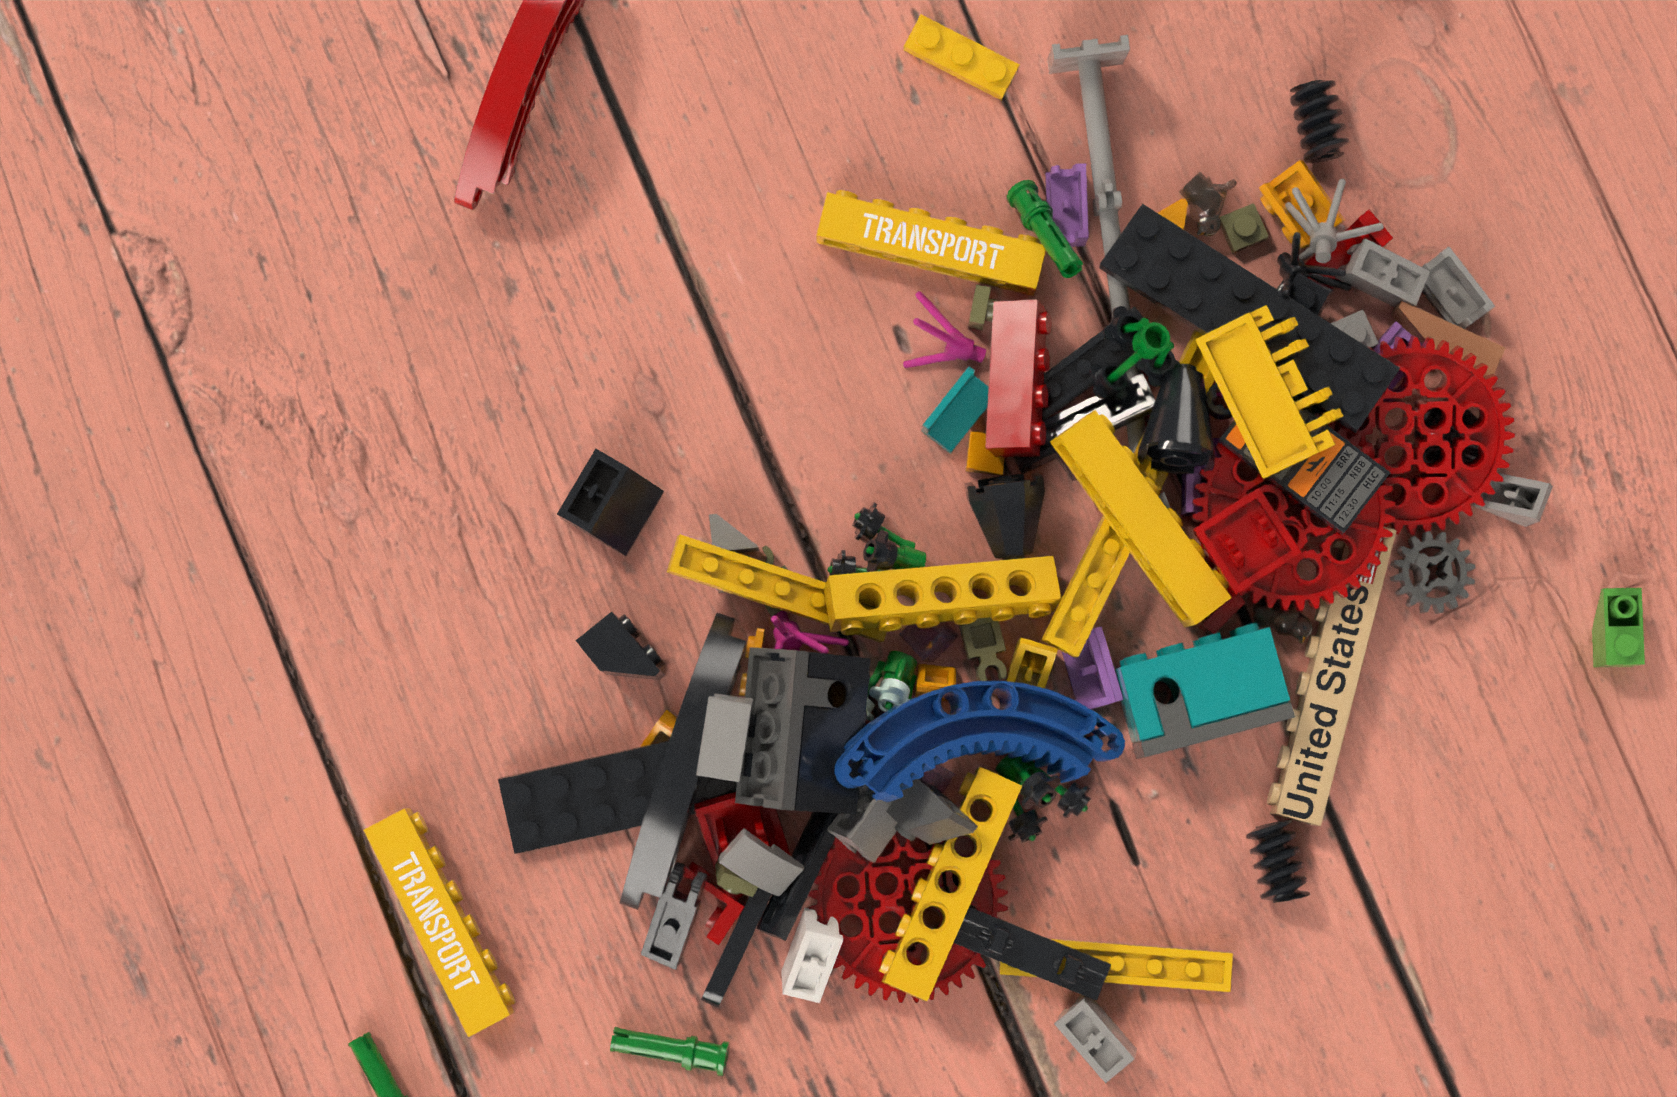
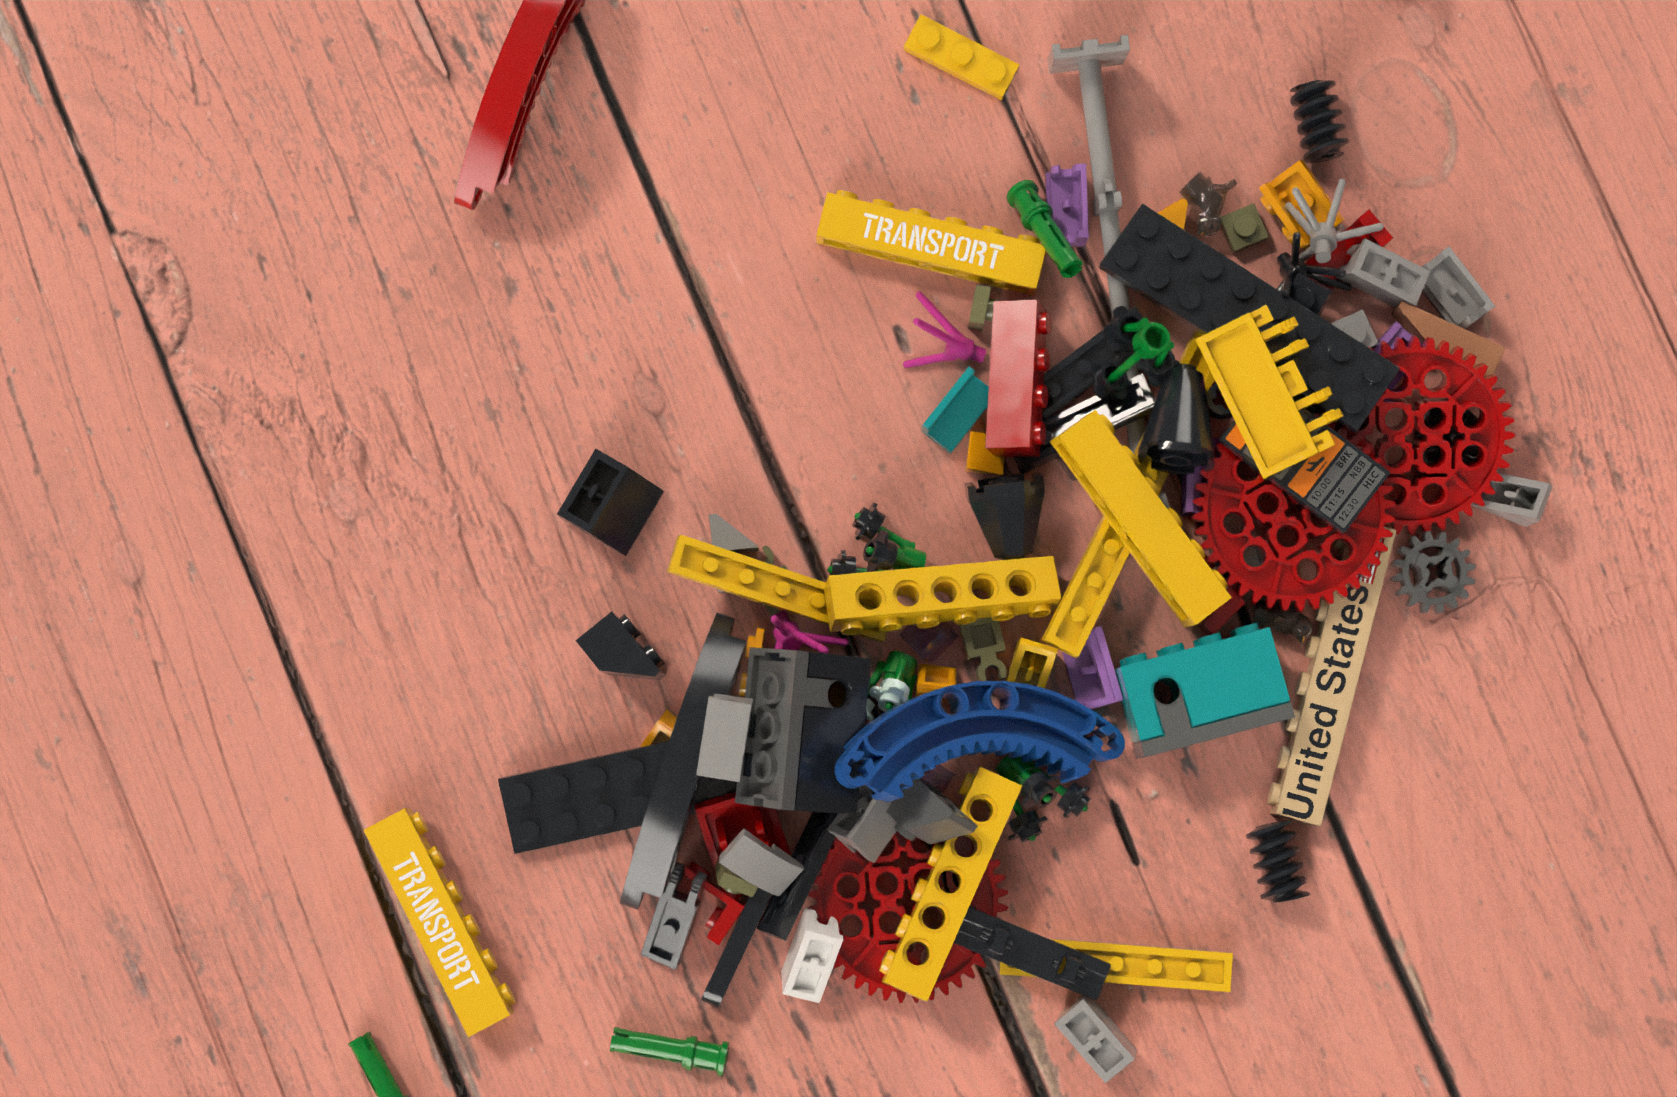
red plate [1193,488,1302,595] -> none
bright green slope [1592,588,1645,667] -> none

